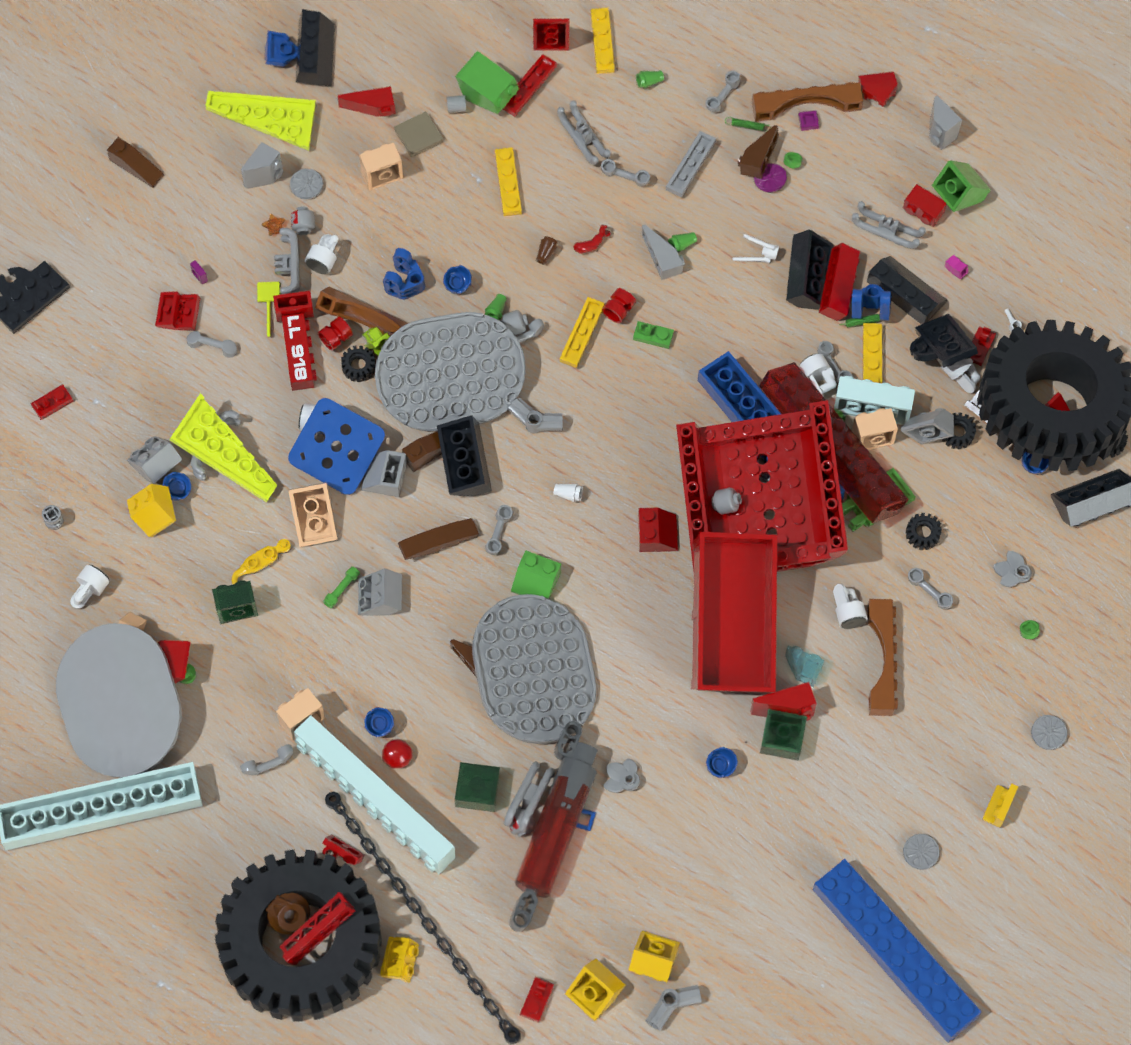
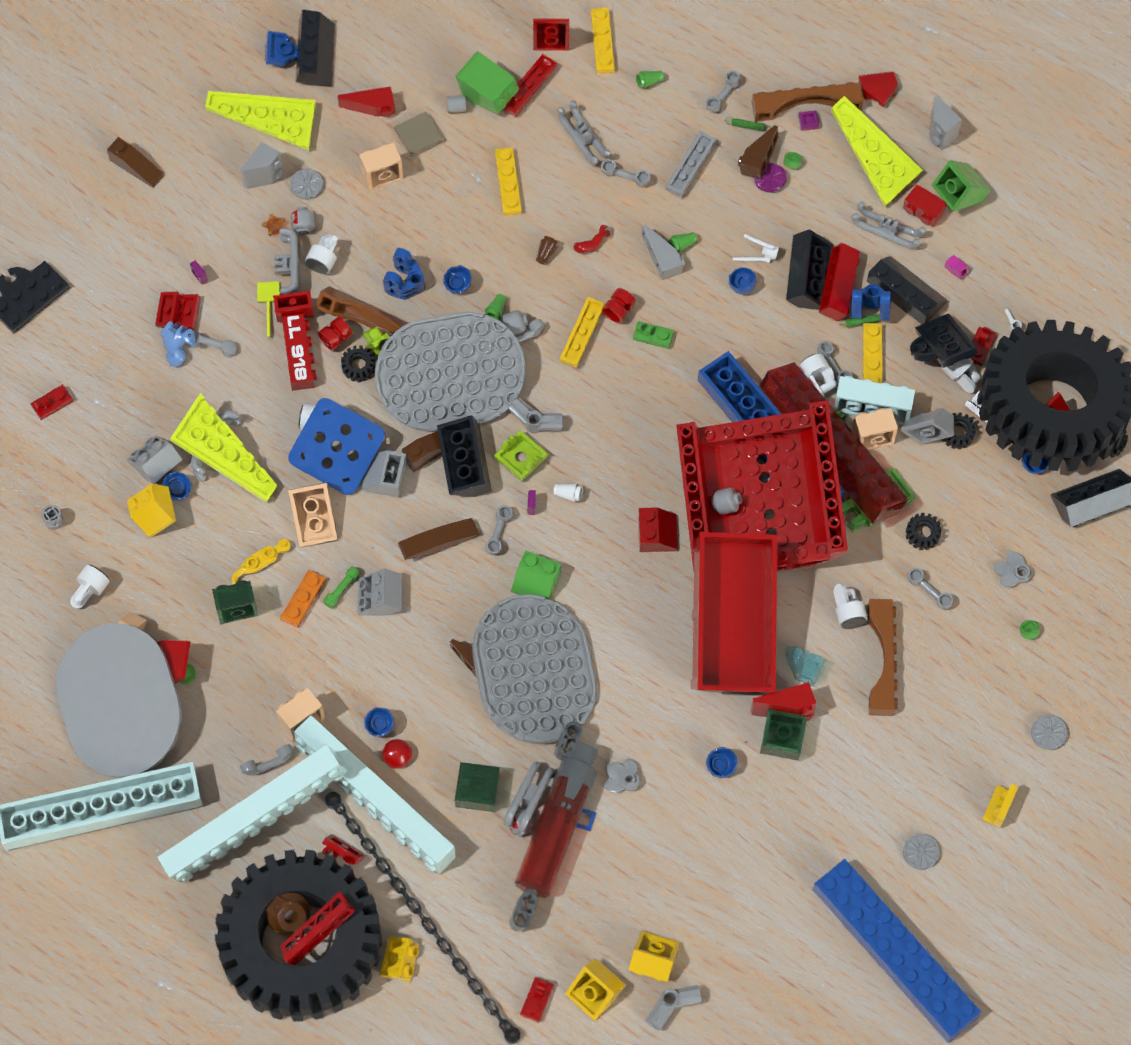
none -> light aqua brick [157,745,348,882]
none -> medium blue animal [161,321,197,367]
none -> orange plate [280,569,326,628]
none -> lime piece [494,430,548,482]
none -> magenta tile [527,490,536,515]
none -> blue hair [729,267,757,295]
none -> neon yellow wing [831,96,923,207]

